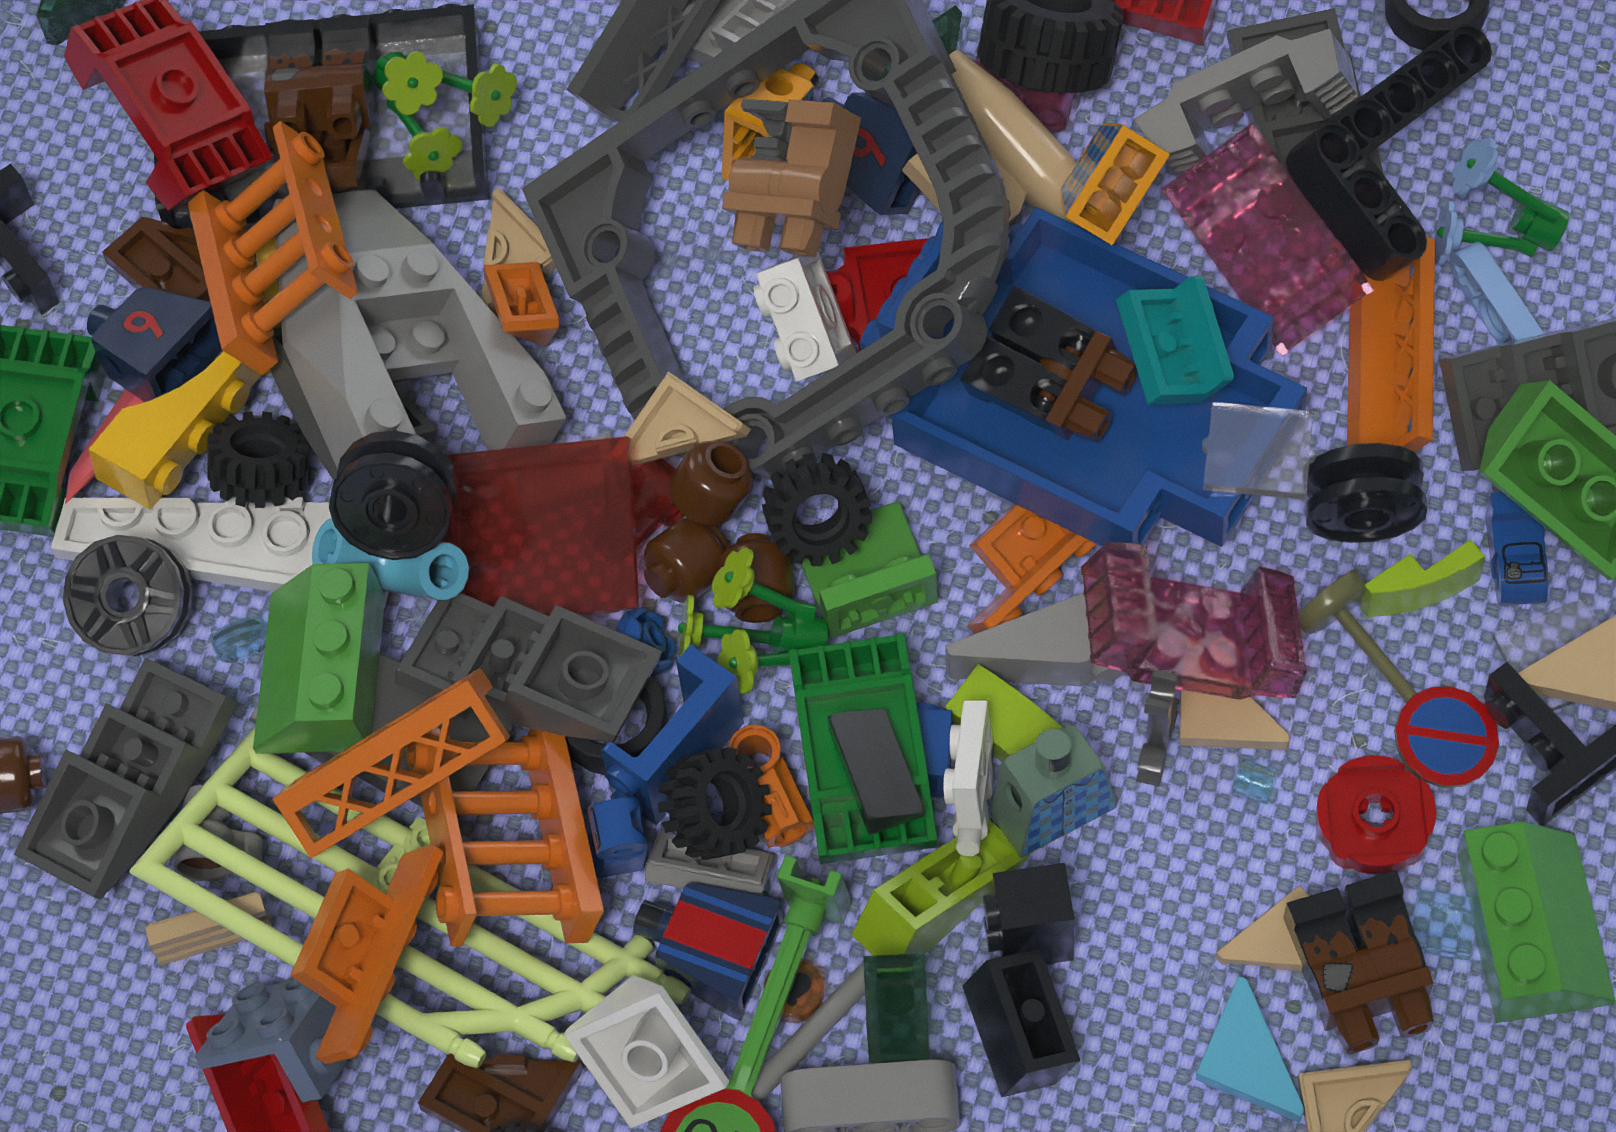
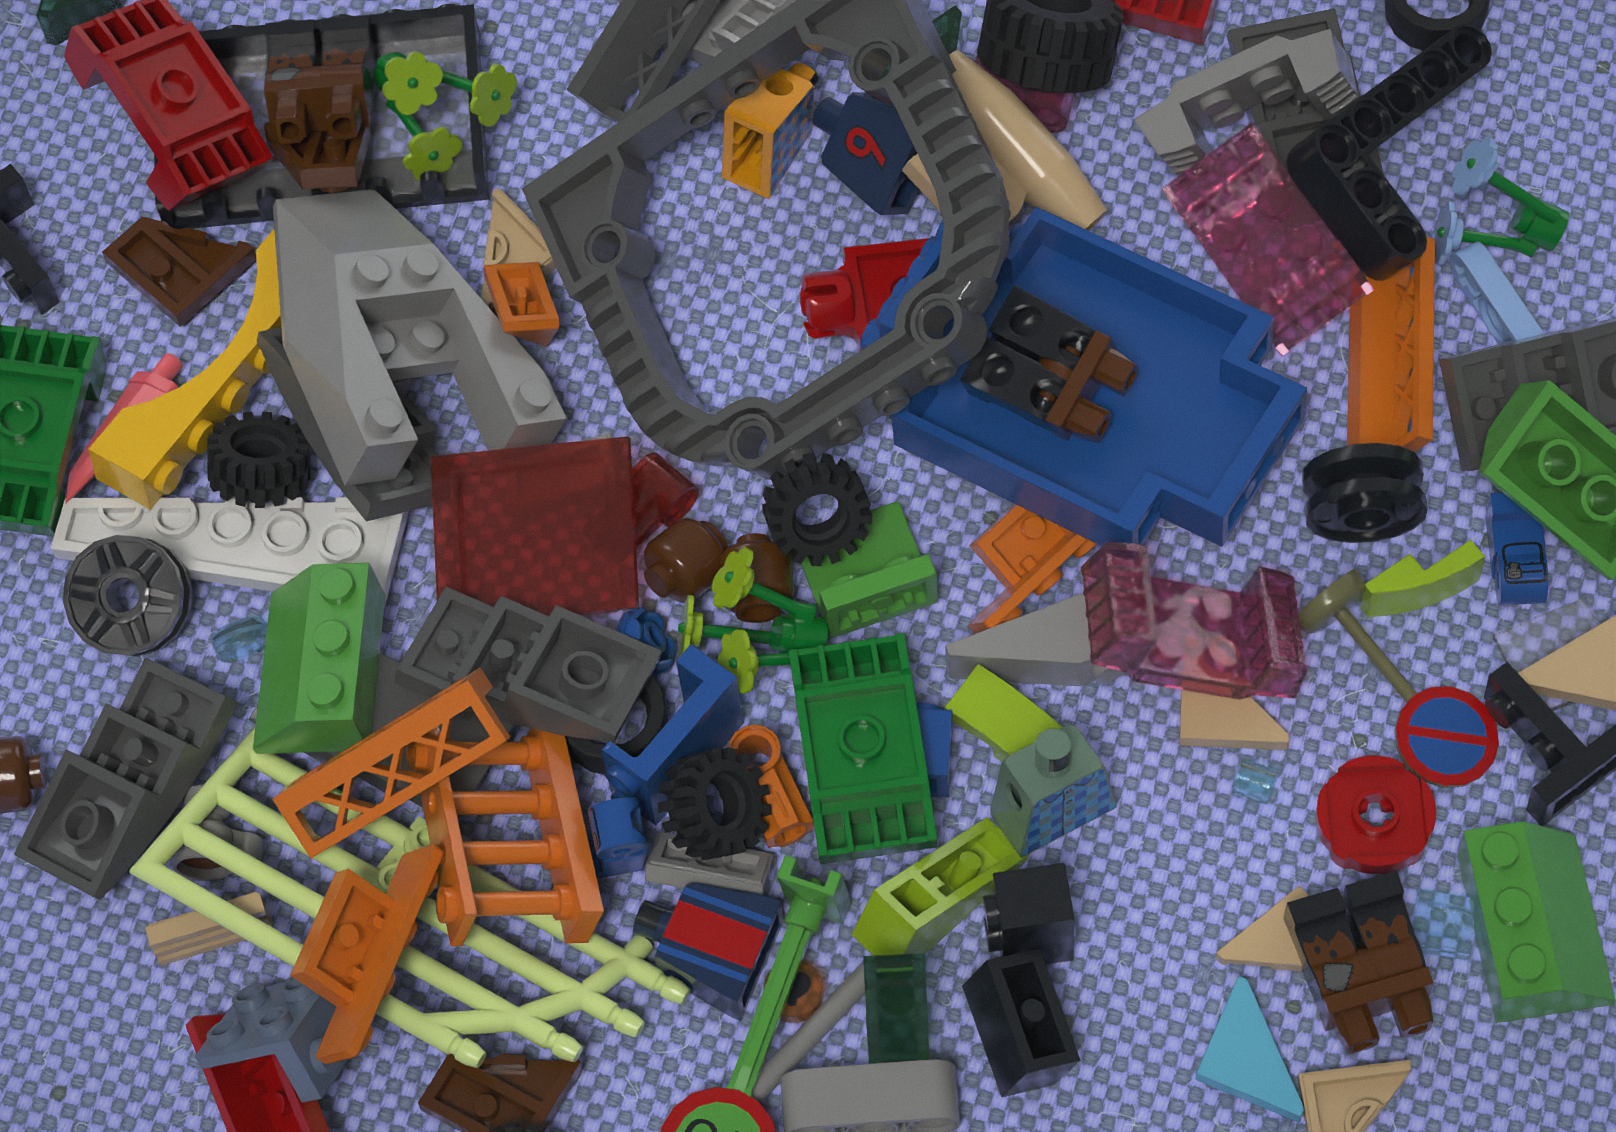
dark blue torso [87,287,222,402] -> none
orange fence [188,121,358,375] -> none
medium azure cylinder [312,518,469,600] -> none
black wheel [328,430,458,560] -> none
white slope [564,975,729,1128] -> none
tan tile [609,371,752,468] -> none
reddish brown head [669,441,753,526] -> none
medium nougat hips [722,99,861,257] -> none
white plate [753,252,856,382] -> none
black slope [827,709,925,835] -> none
white plate [944,701,994,857] -> none
light orange torso [1060,123,1170,245] -> none
teal bracket [1116,276,1234,405] -> none
dark grey bar [1136,670,1179,787] -> none
clear piece [1202,402,1316,500] -> none

